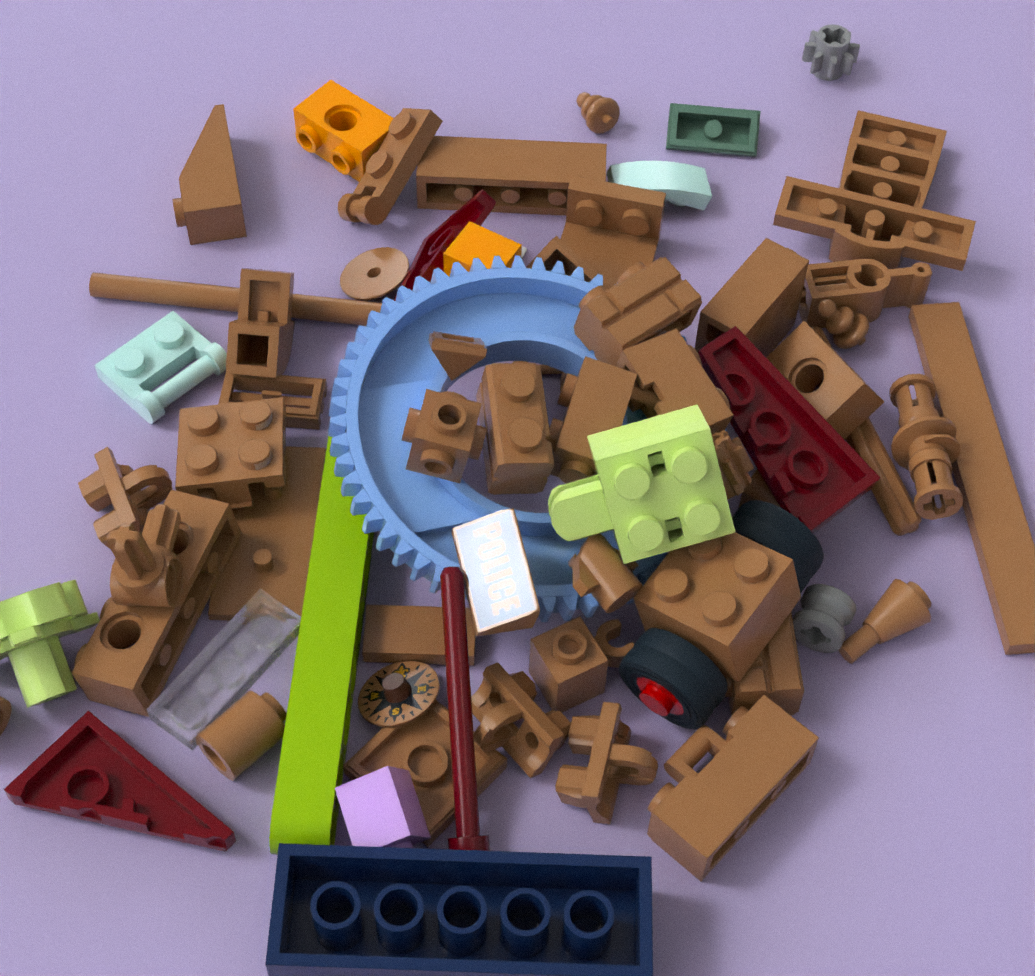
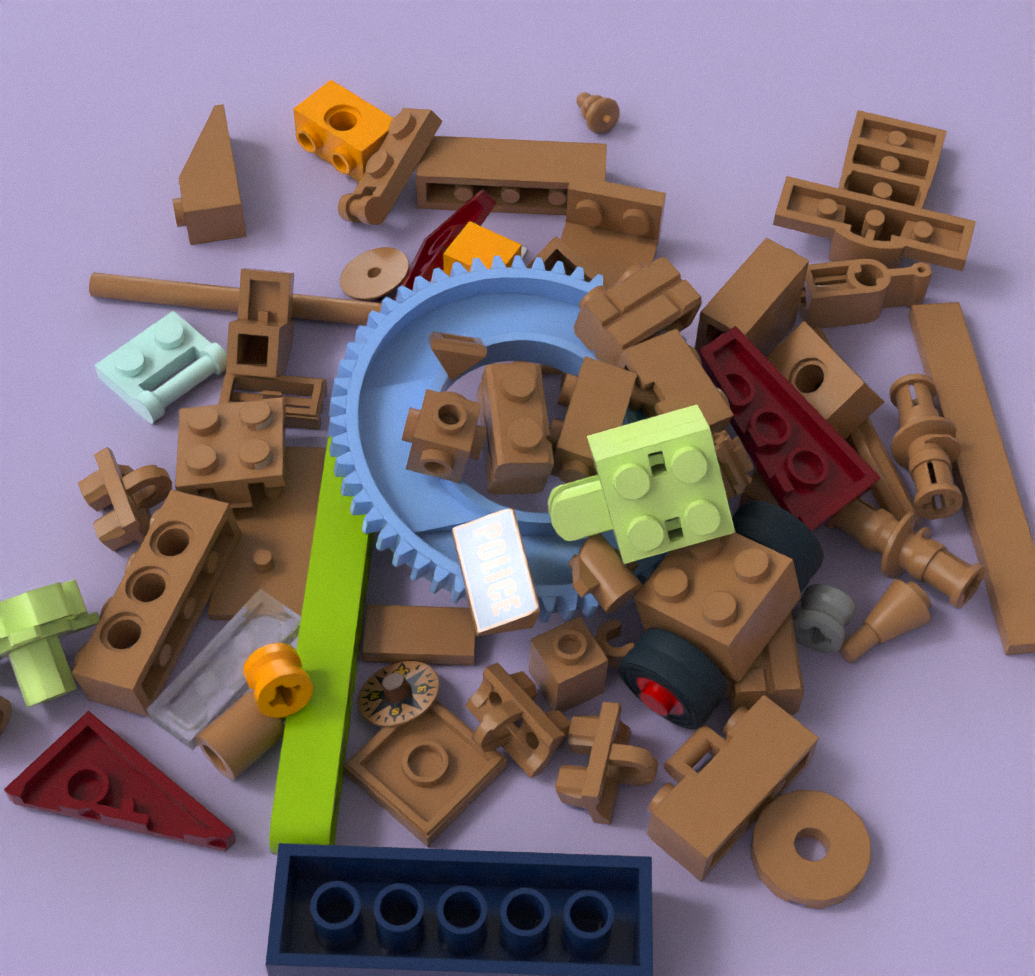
medium nougat axle [107,504,183,607] -> none
lavender brick [335,766,431,848] -> none
dark red bar [440,567,490,851] -> none
light aqua slope [606,161,712,211] -> none
sand green slope [666,103,761,157] -> none
light grey gear [802,25,860,81] -> none
medium nougat hair [818,299,869,349] -> none
none -> light orange wheel [243,643,314,718]
none -> medium nougat tile [751,789,871,909]
none -> medium nougat piece [824,498,985,609]

